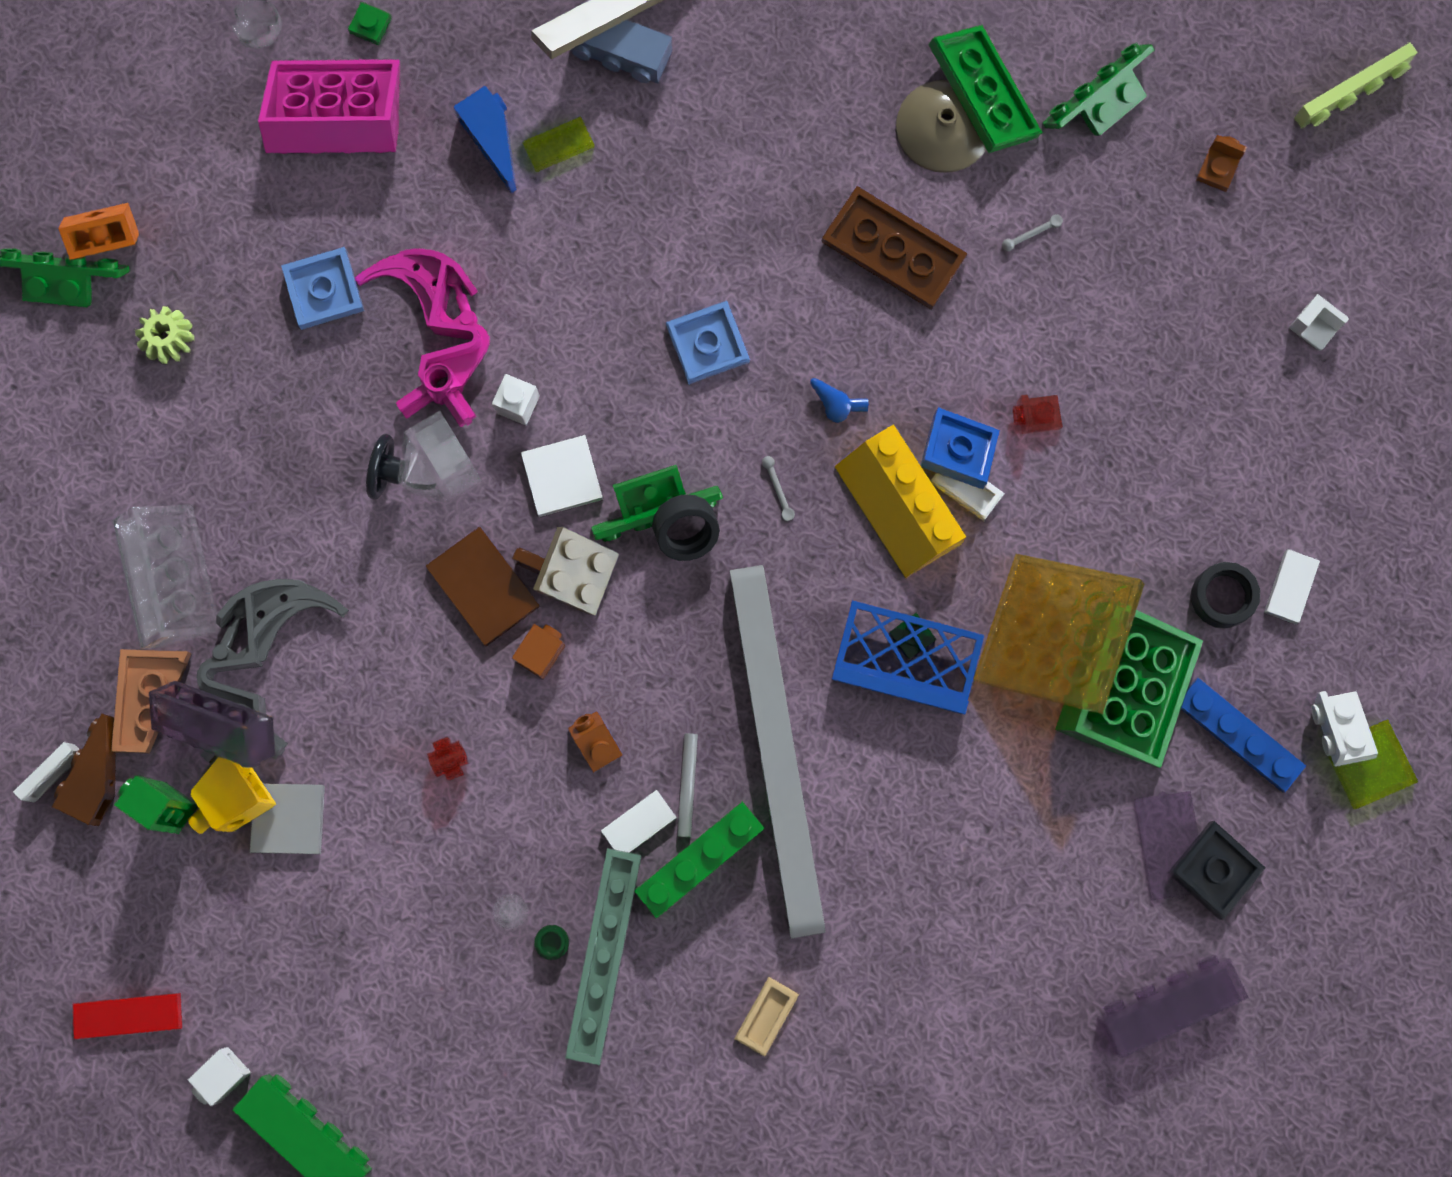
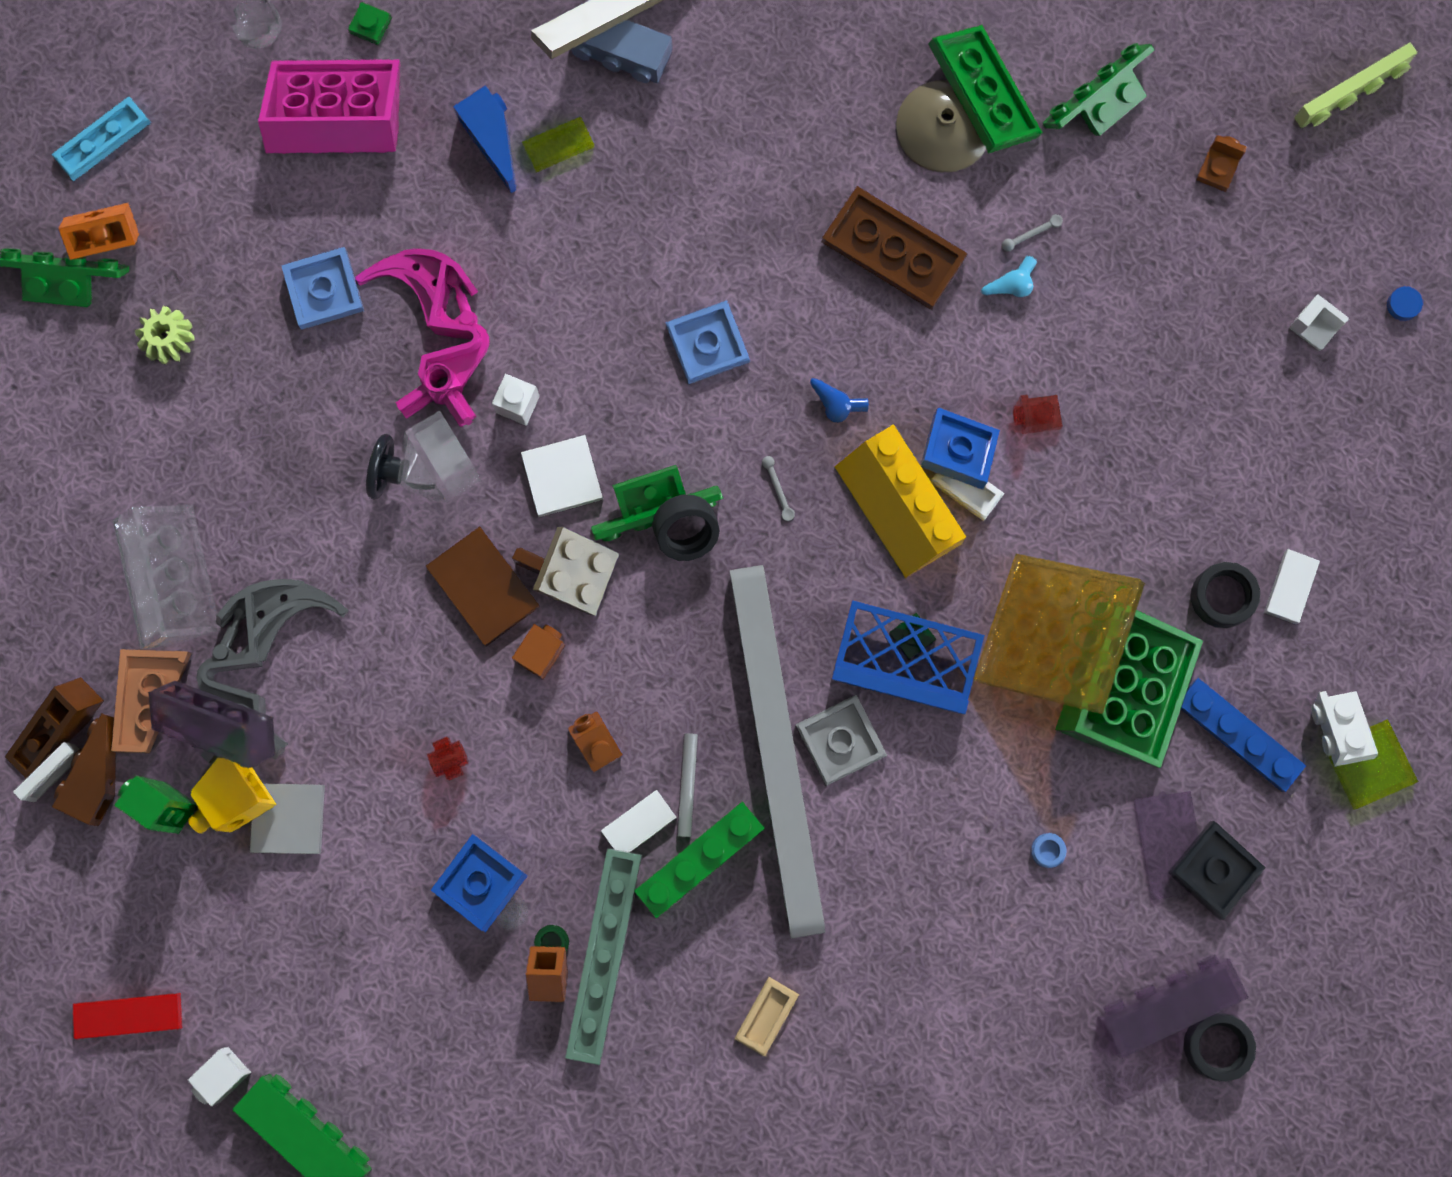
none -> reddish brown slope [5,677,104,779]
none -> medium azure tile [51,96,151,181]
none -> blue plate [431,834,528,933]
none -> dark orange brick [526,946,568,1002]
none -> light grey tile [795,695,887,786]
none -> medium azure animal [981,256,1037,297]
none -> medium blue tile [1031,833,1067,868]
none -> black tyre [1184,1012,1256,1082]
none -> blue tile [1387,286,1423,321]

